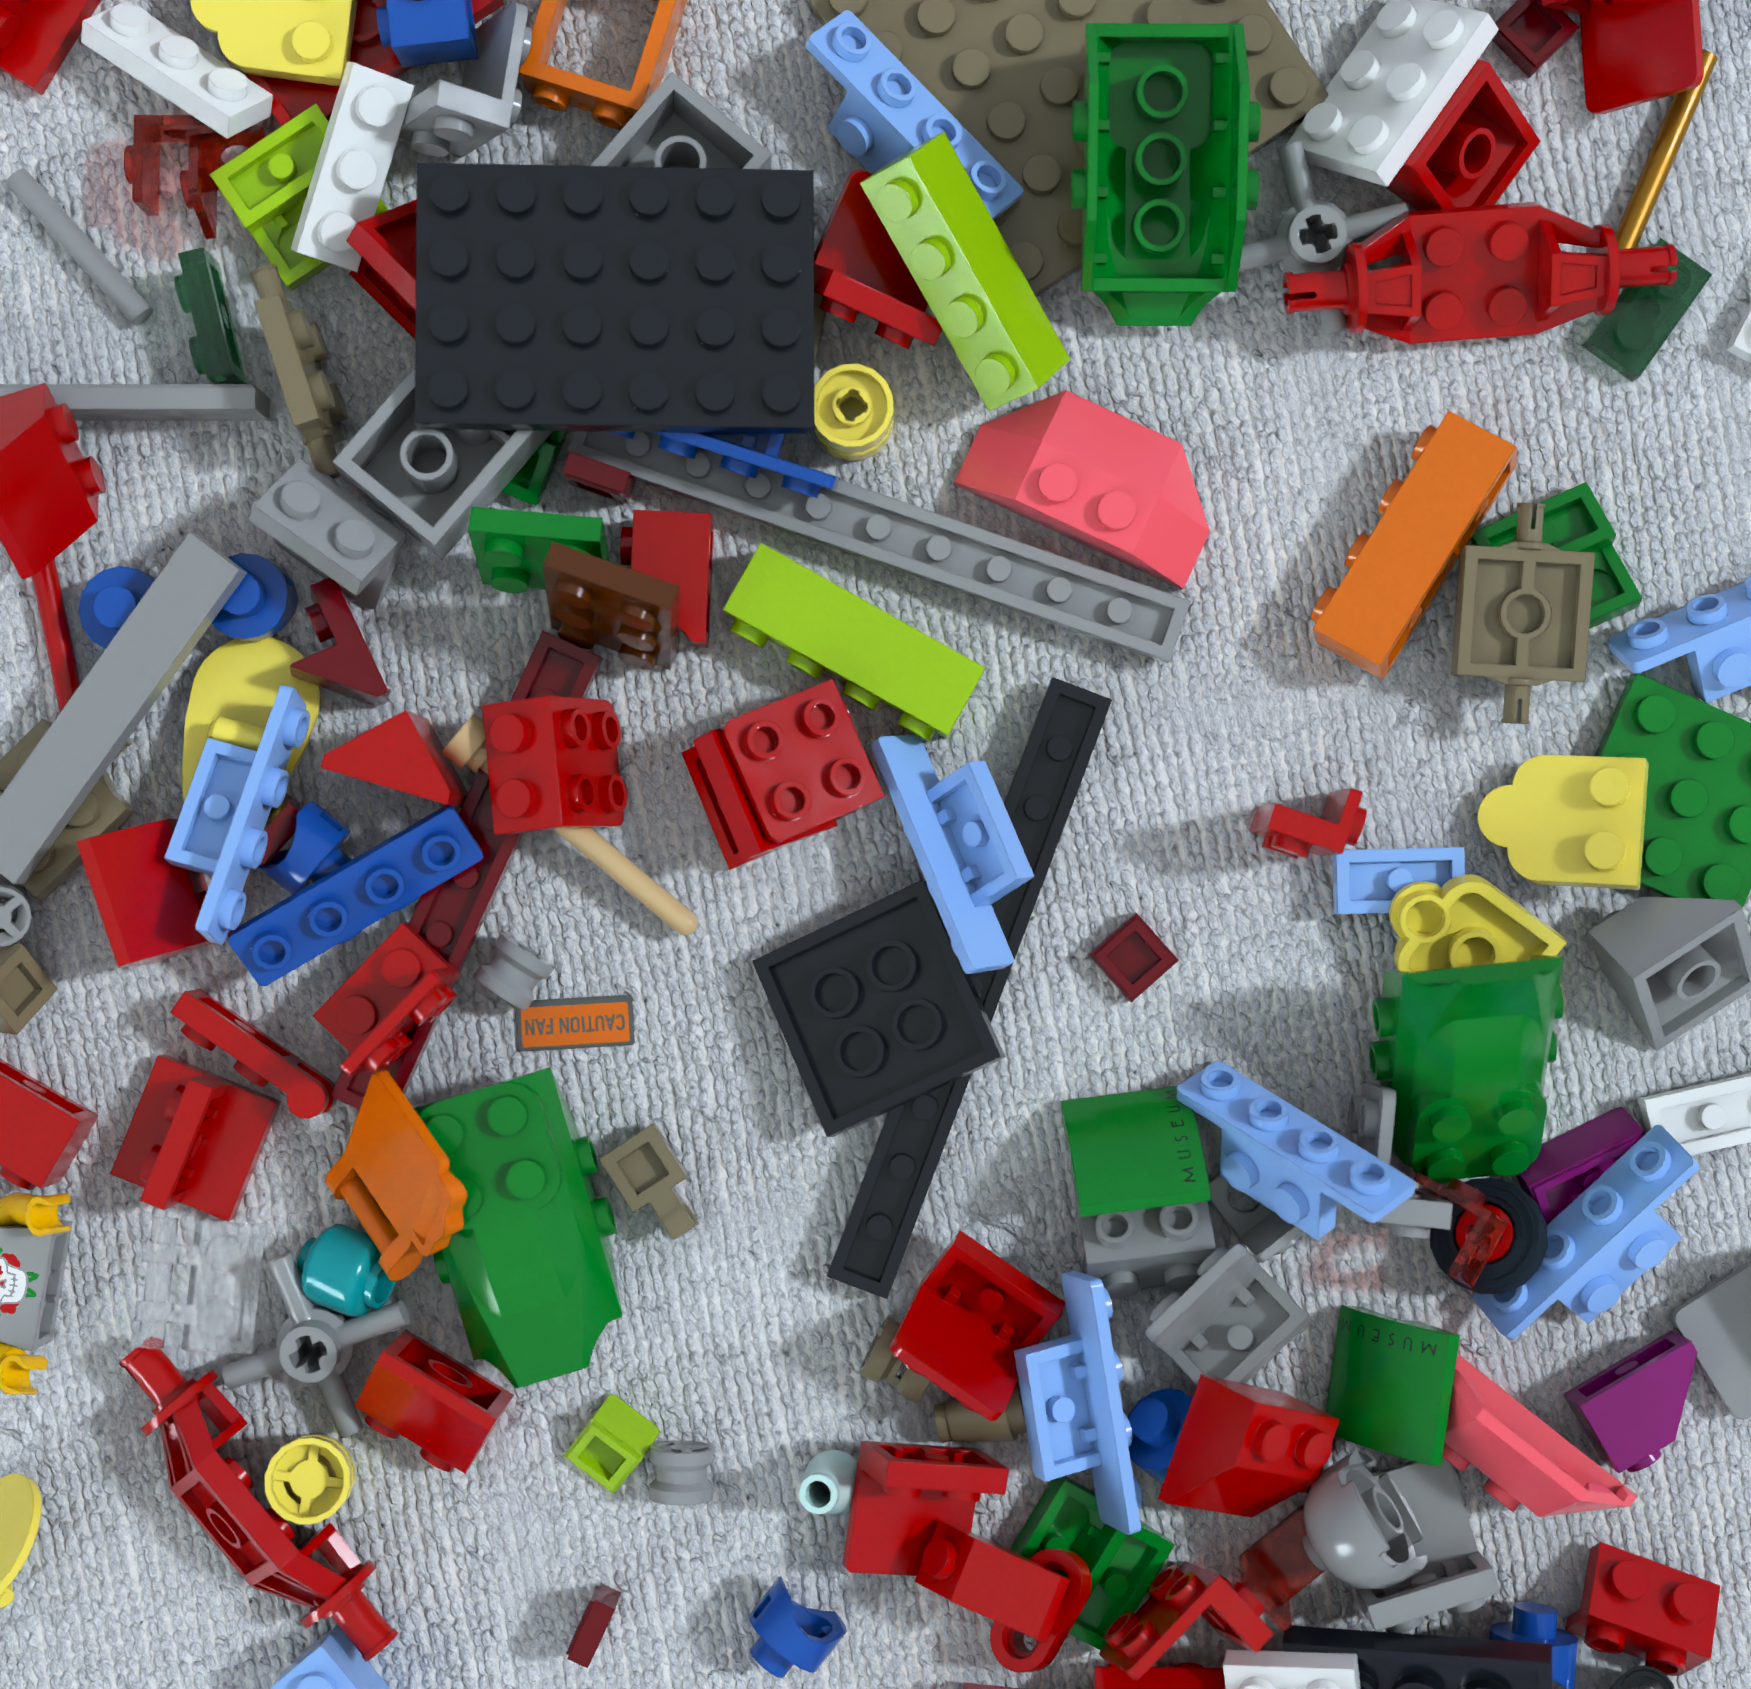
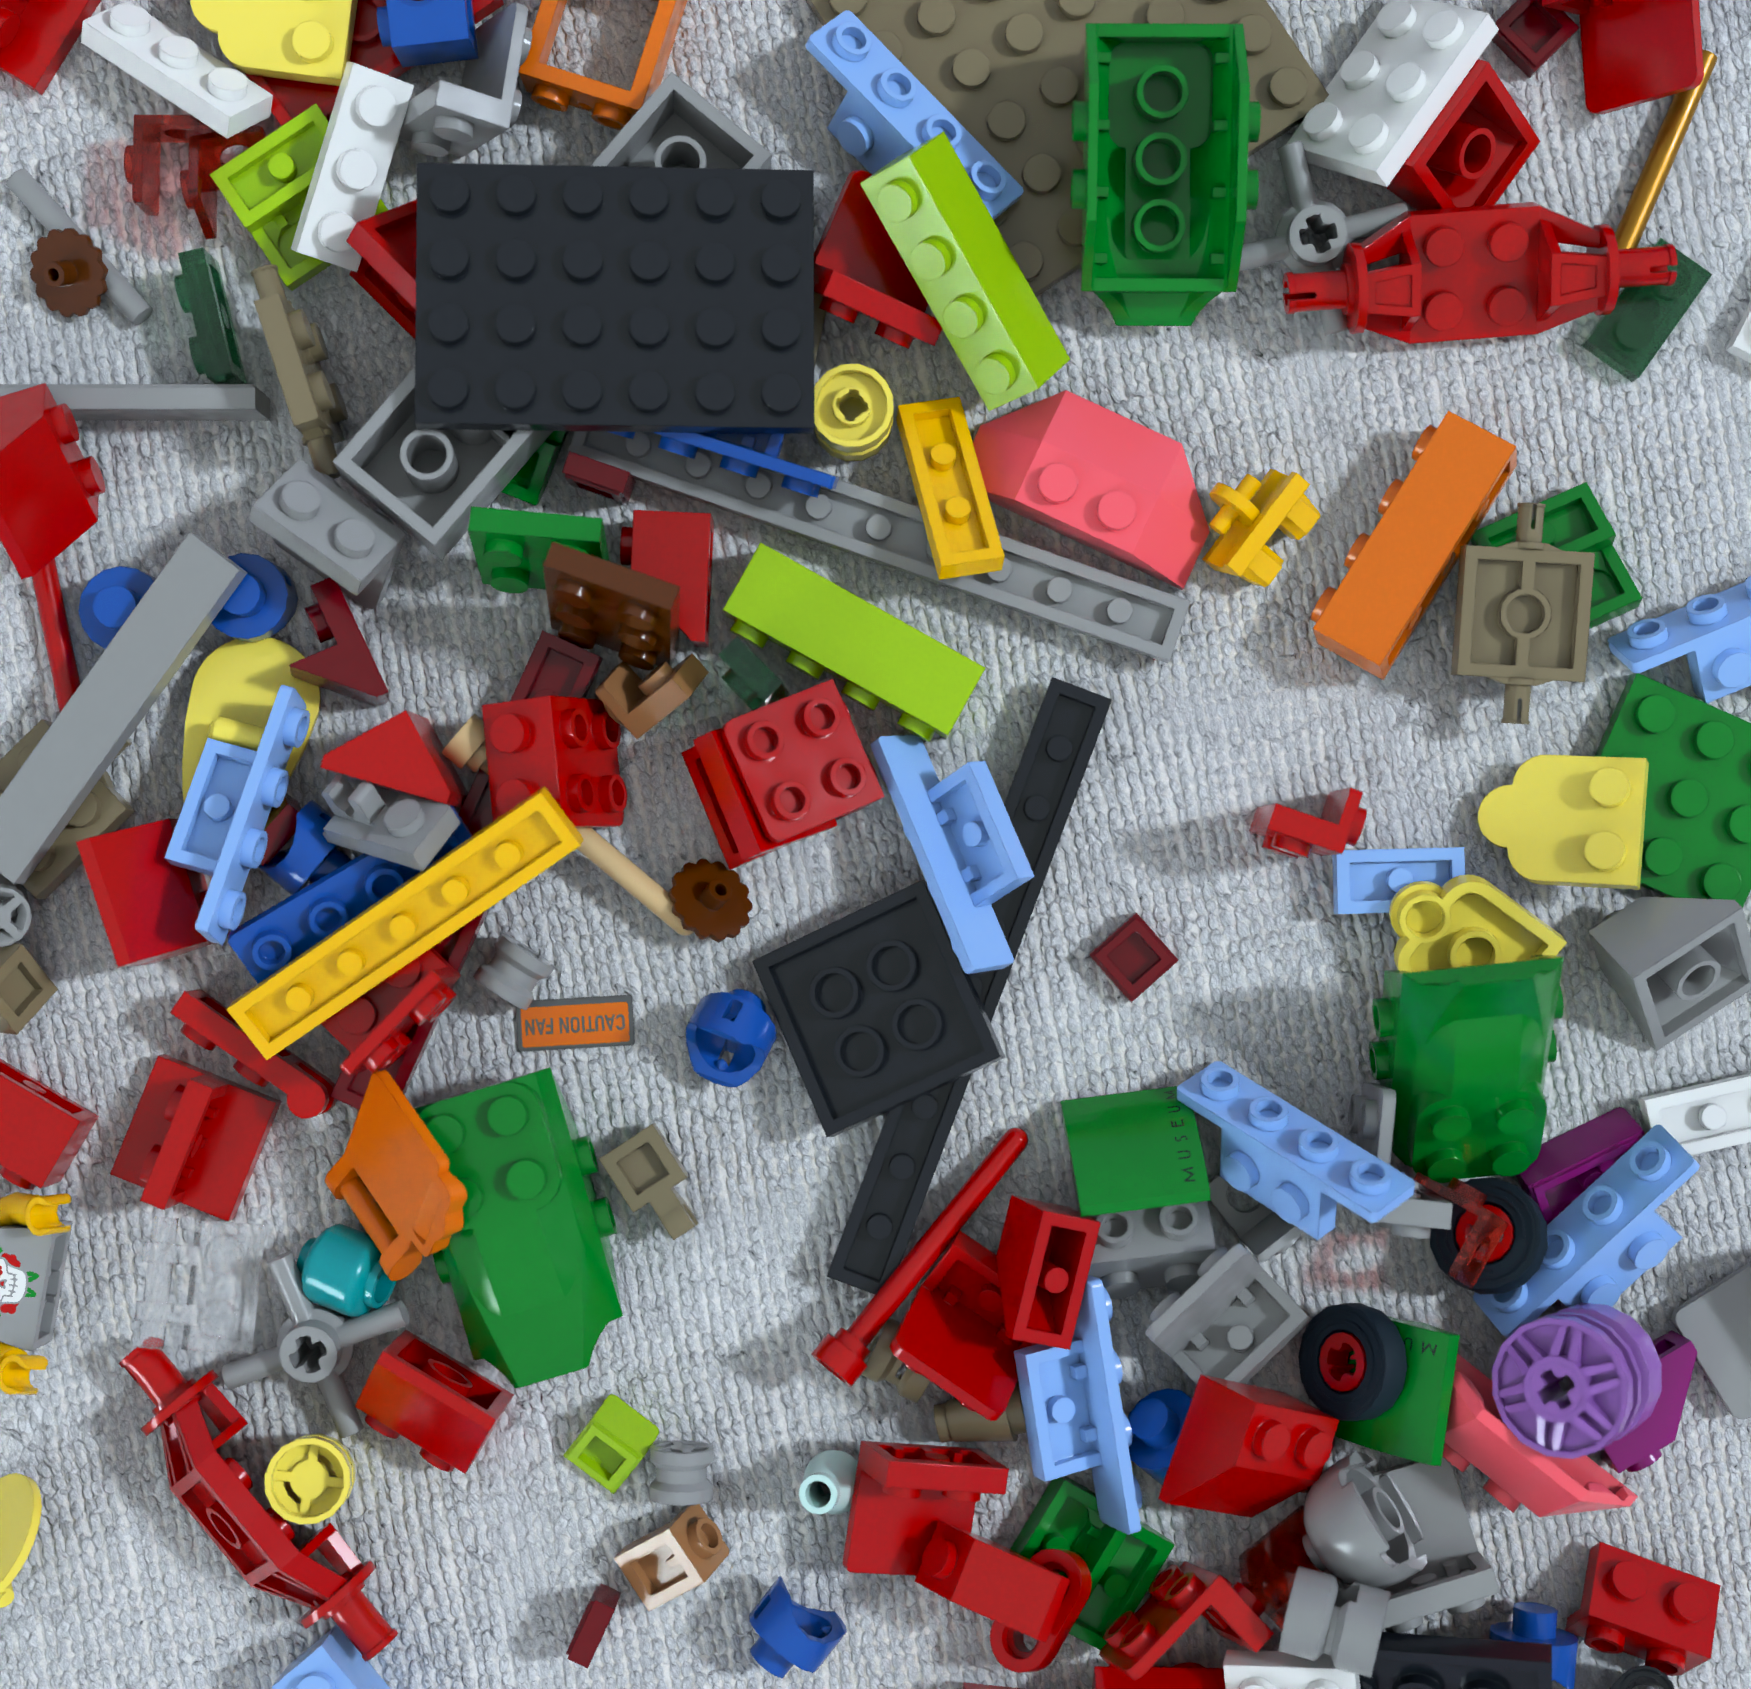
none -> reddish brown piece [30,228,108,317]
none -> yellow plate [226,786,584,1060]
none -> light grey plate [322,773,461,871]
none -> medium nougat bracket [595,653,709,739]
none -> medium nougat bracket [614,1504,729,1611]
none -> reddish brown piece [668,859,753,943]
none -> blue piece [686,989,777,1088]
none -> clear green plate [718,637,790,711]
none -> red piece [811,1128,1028,1387]
none -> yellow plate [896,396,1005,580]
none -> red slope [996,1195,1101,1350]
none -> yellow hips [1202,469,1320,587]
none -> light grey wheel [1279,1566,1391,1678]
none -> black bush [1298,1303,1407,1421]
none -> medium lavender wheel [1492,1303,1662,1459]

